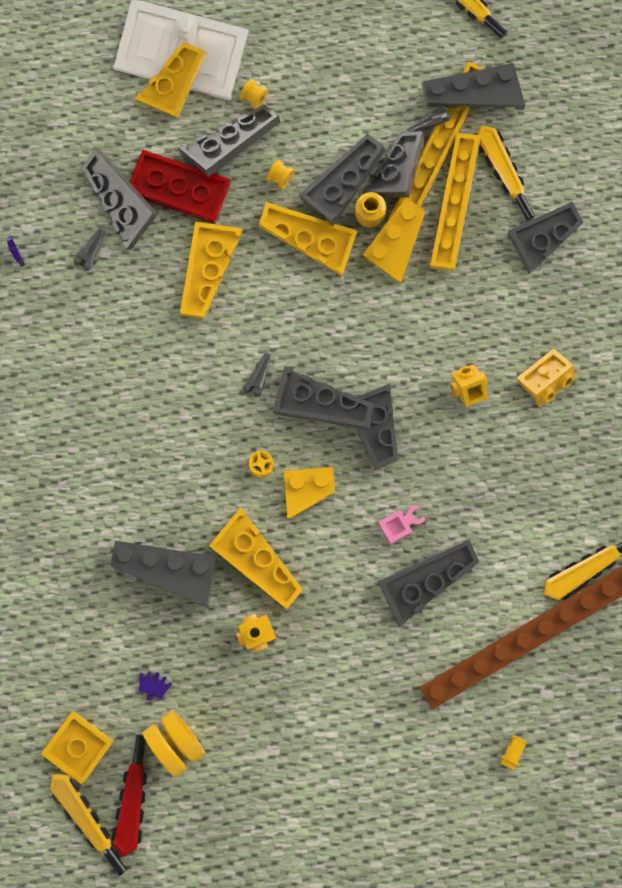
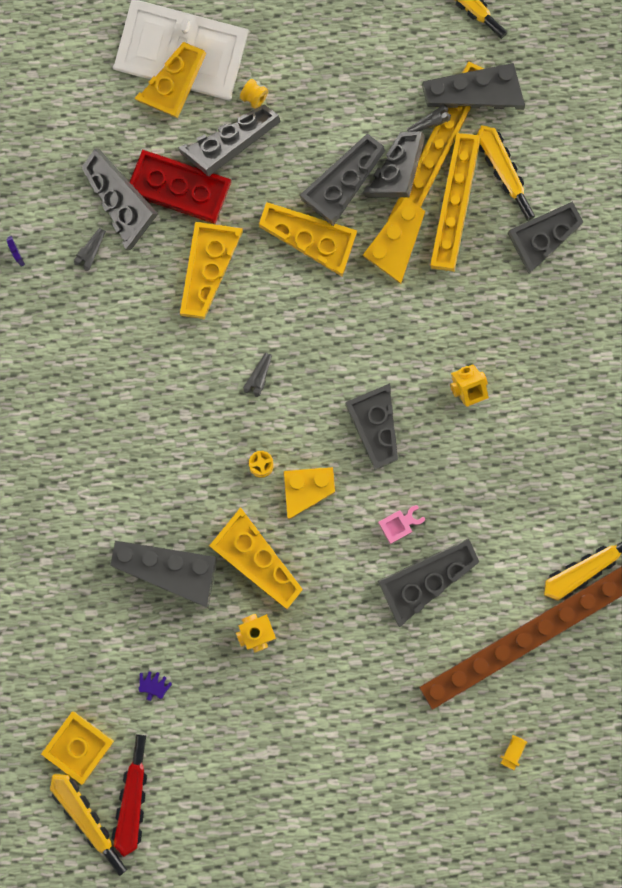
yellow wheel [142,709,206,778] -> none
yellow wheel [266,160,295,190] -> none
dark grey wing [273,366,375,430] -> none
yellow head [355,192,386,228] -> none
yellow bracket [517,348,576,407] -> none

